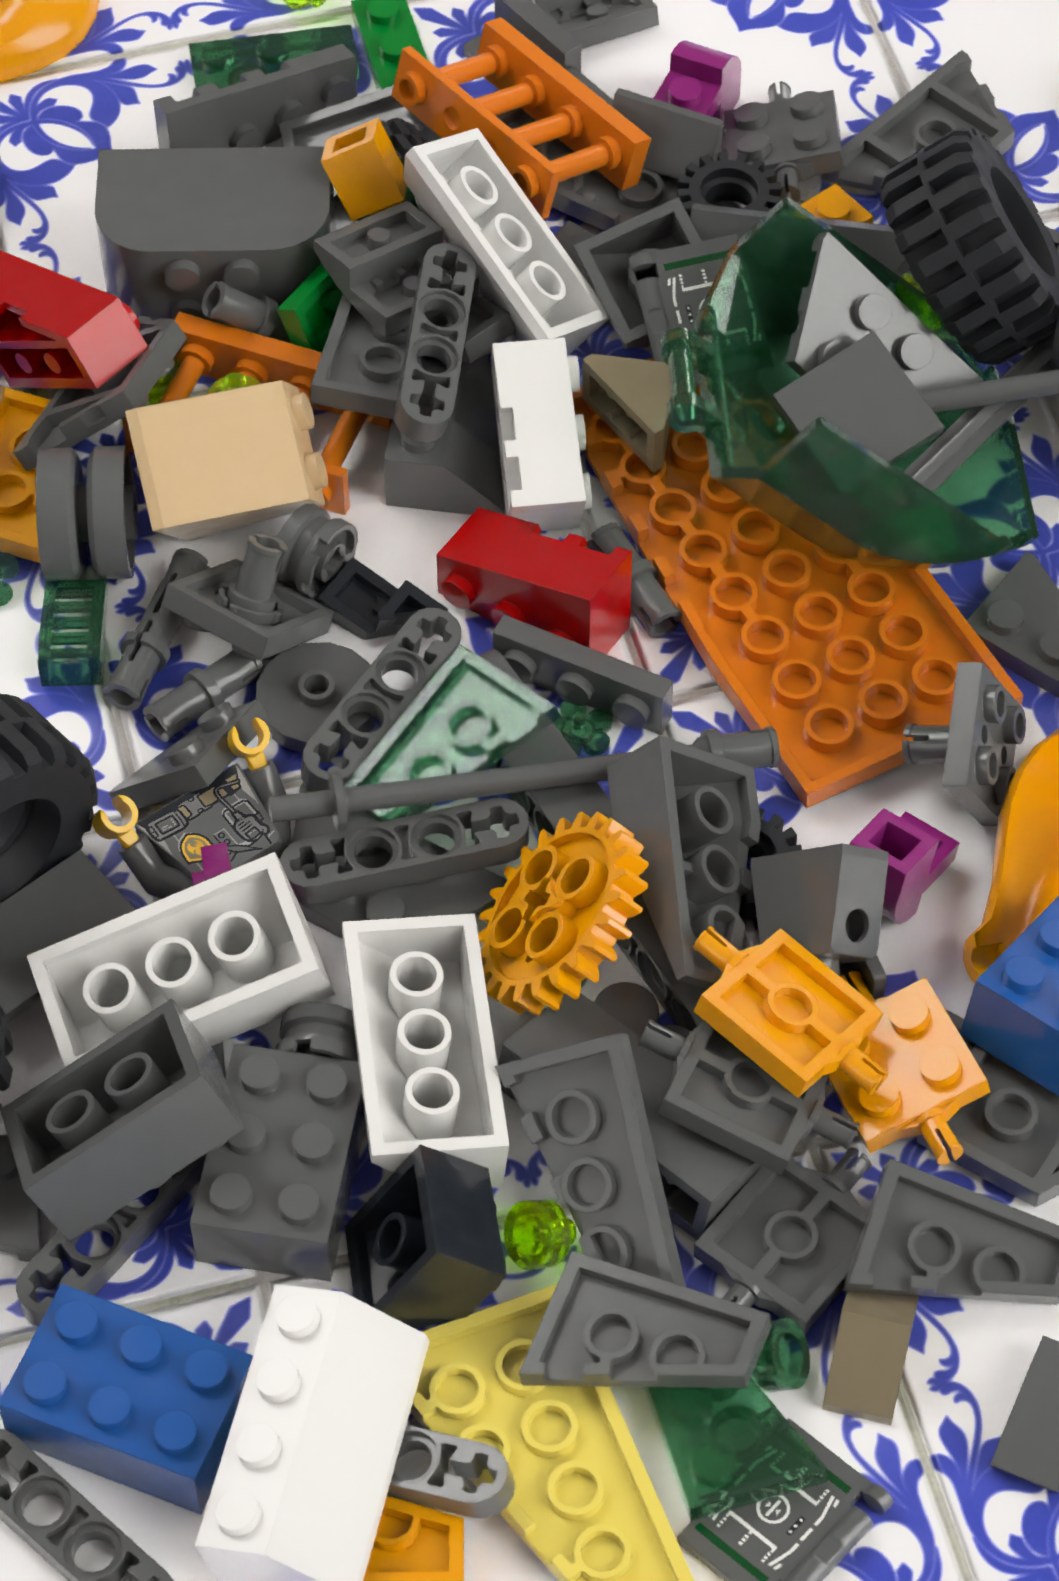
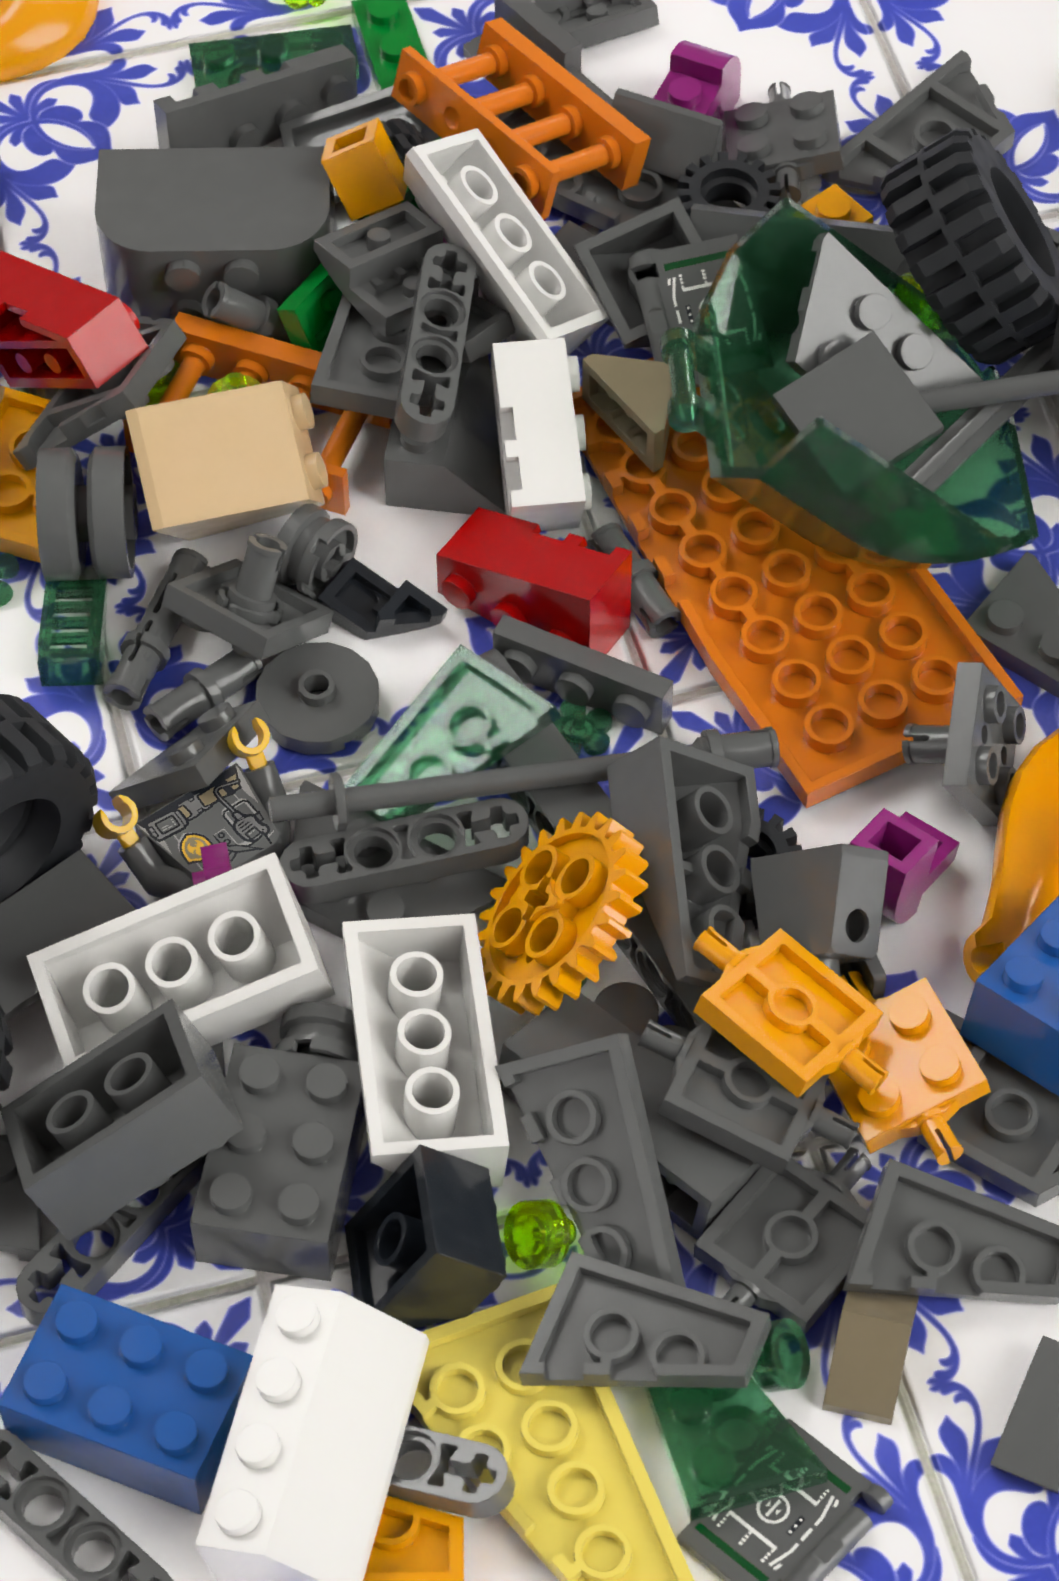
dark grey beam [301,608,462,792] -> none

